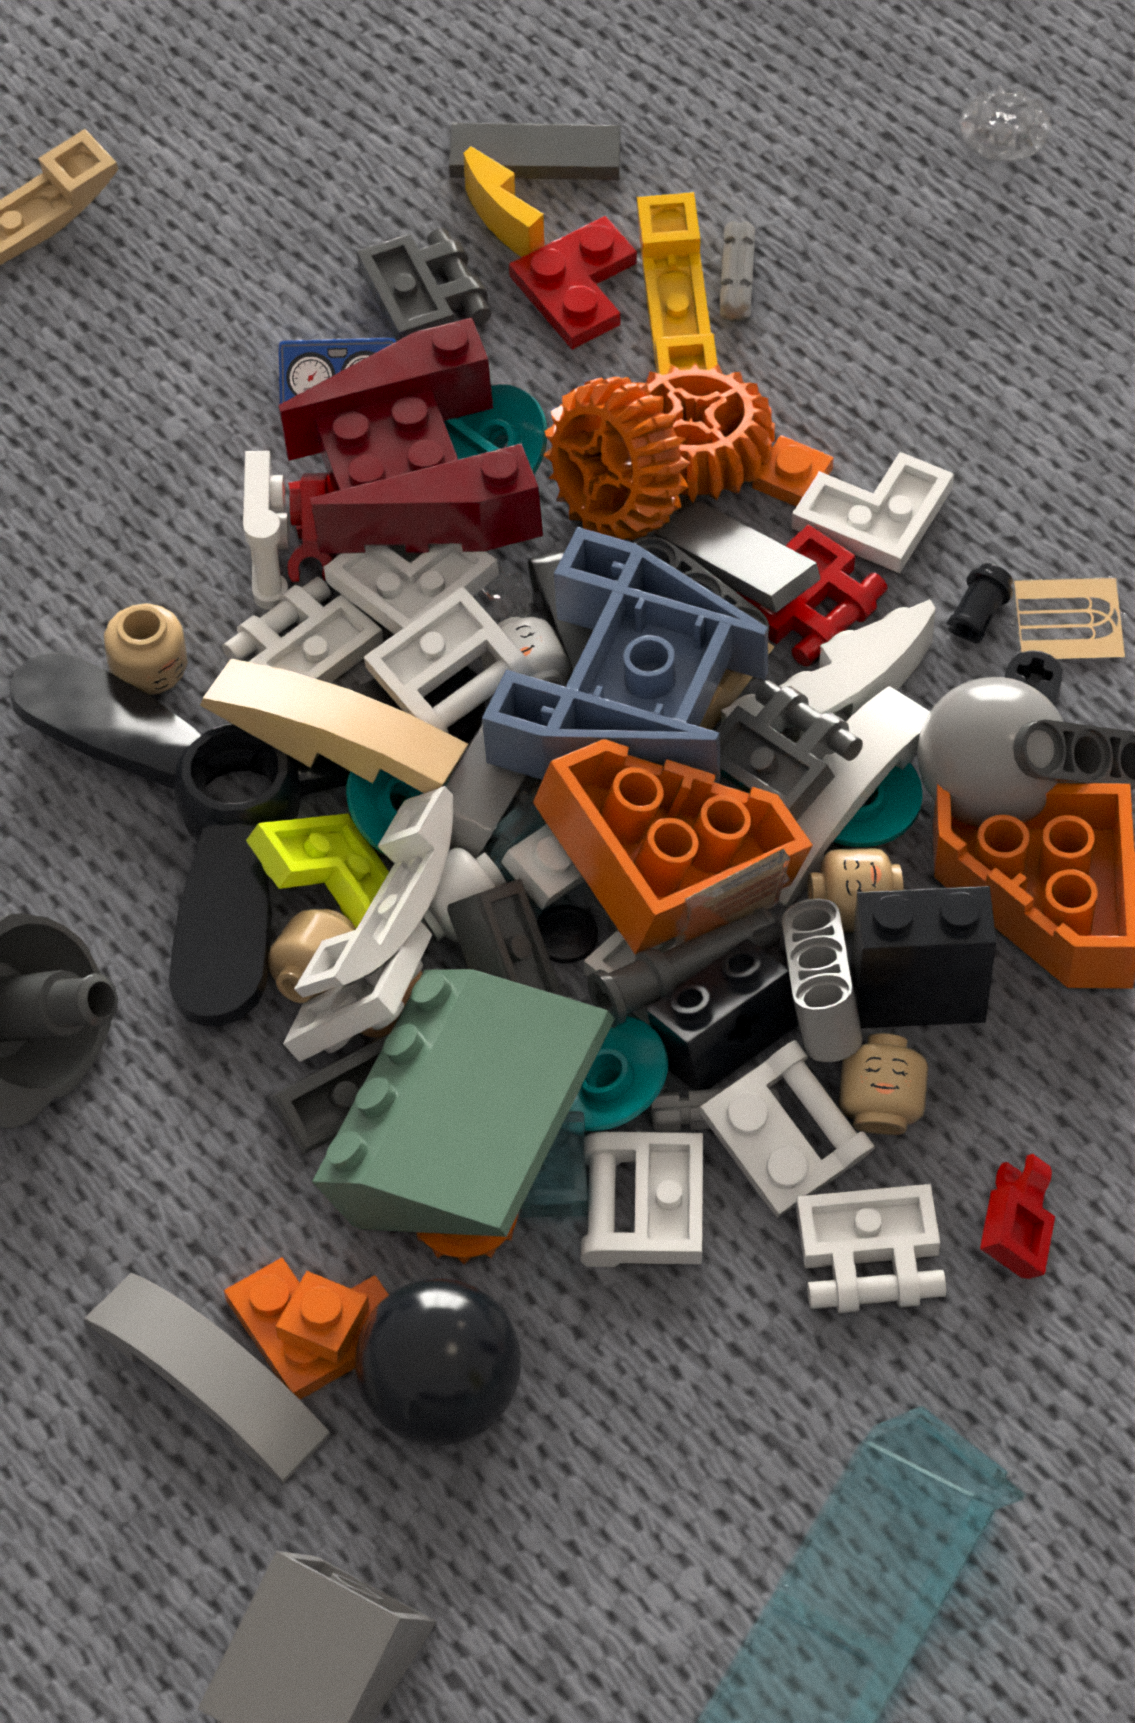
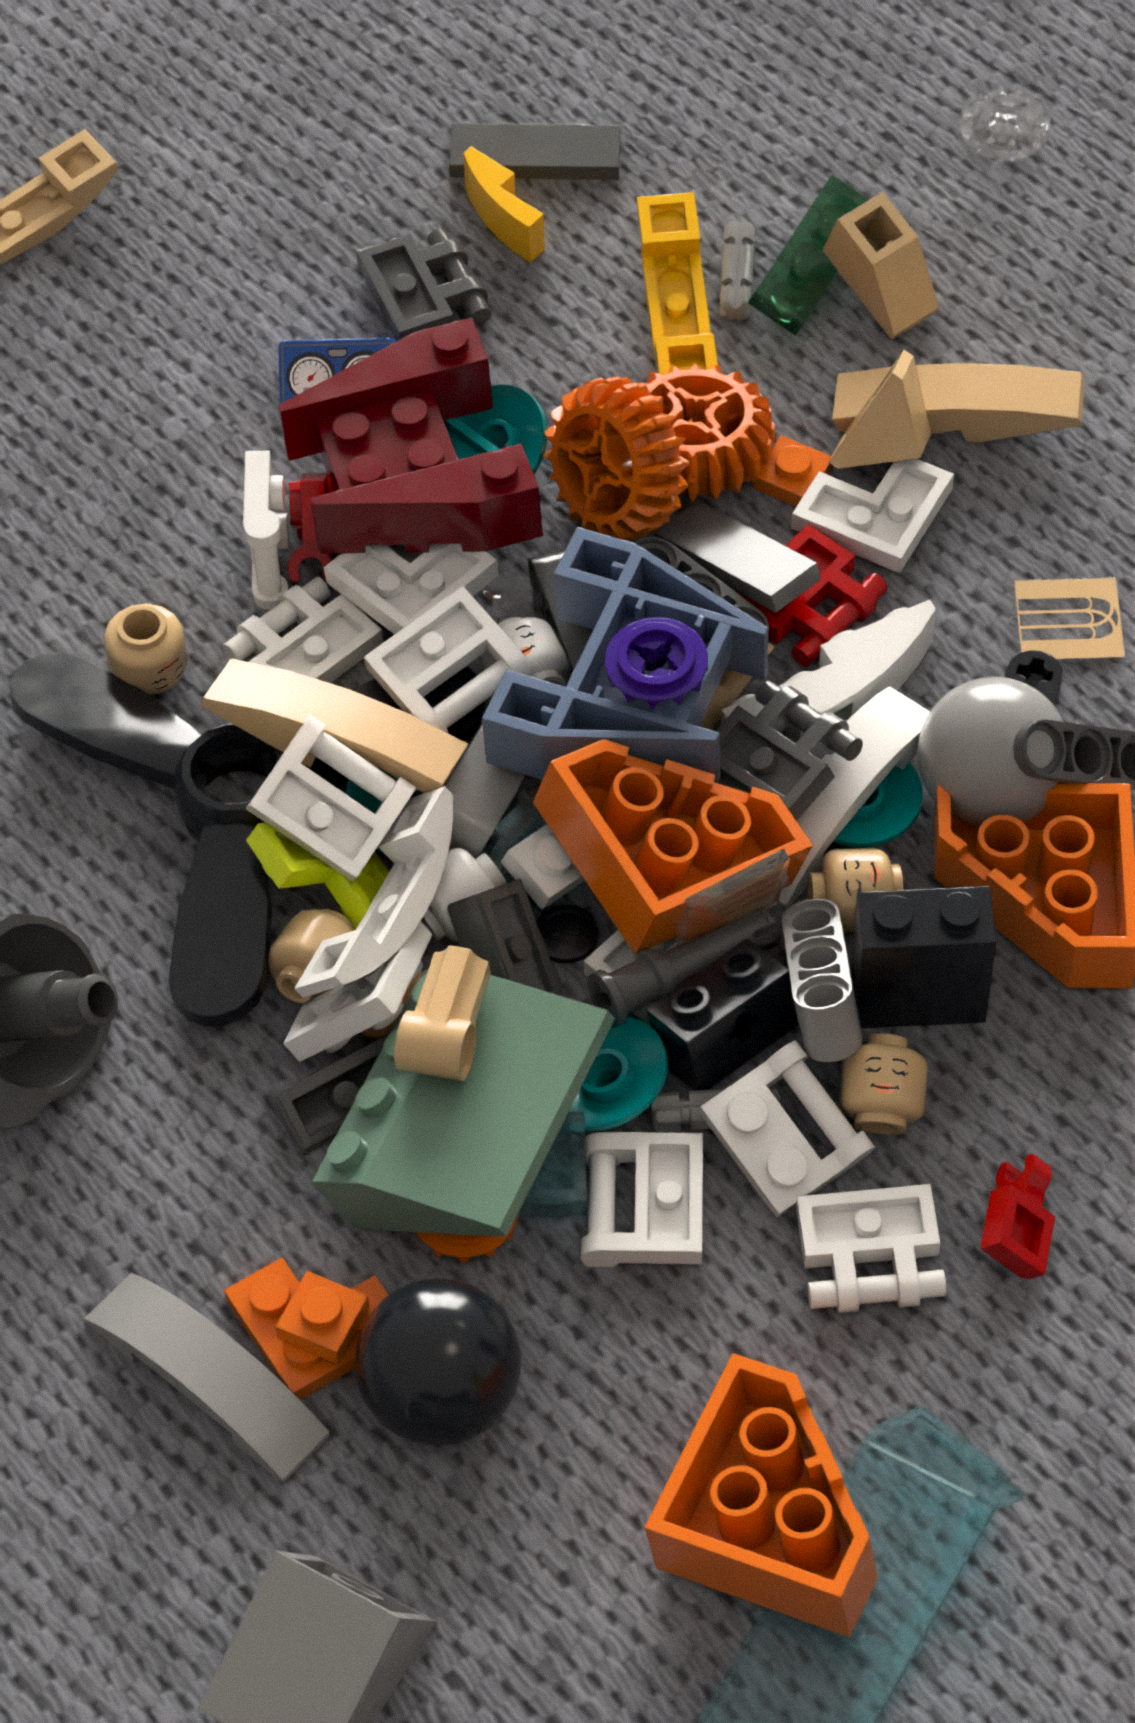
red plate [509,216,637,350] -> none
black pin [947,563,1013,644] -> none
none -> white plate [246,714,416,882]
none -> tan piece [394,945,491,1081]
none -> dark purple gear [605,617,708,710]
none -> orange brick [644,1353,878,1638]
none -> clear green plate [747,175,868,335]
none -> tan slope [822,192,939,341]
none -> tan slope [829,350,931,469]
none -> tan slope [832,363,1085,443]

